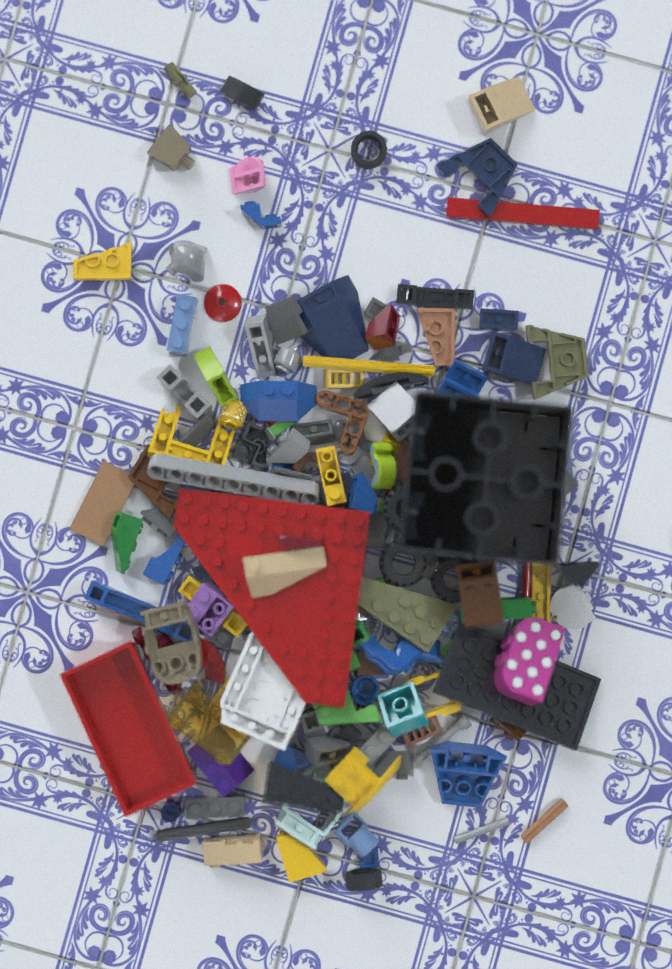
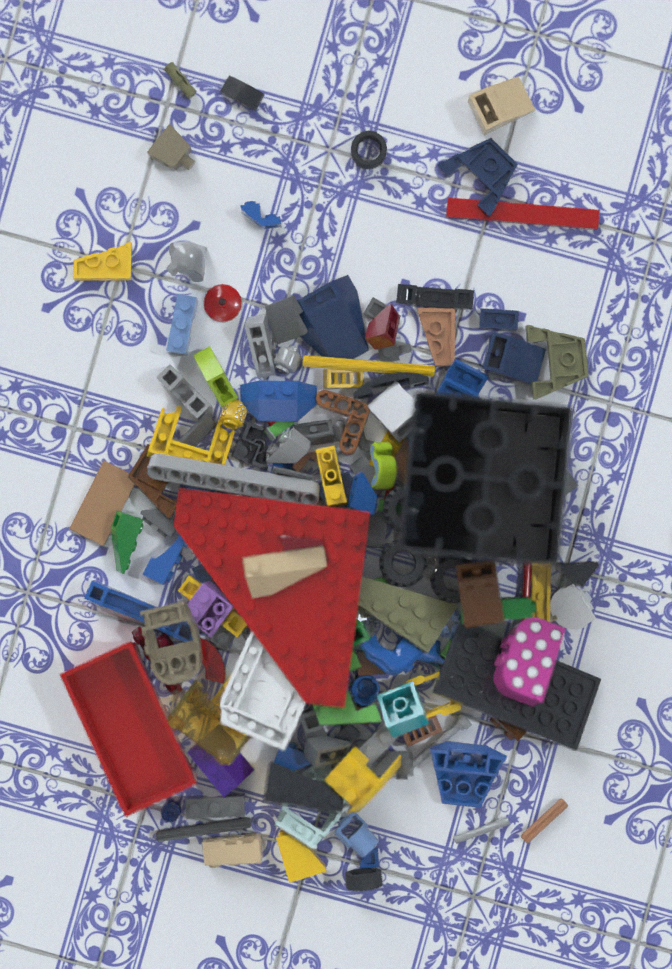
bright pink slope [229,156,266,195] -> none

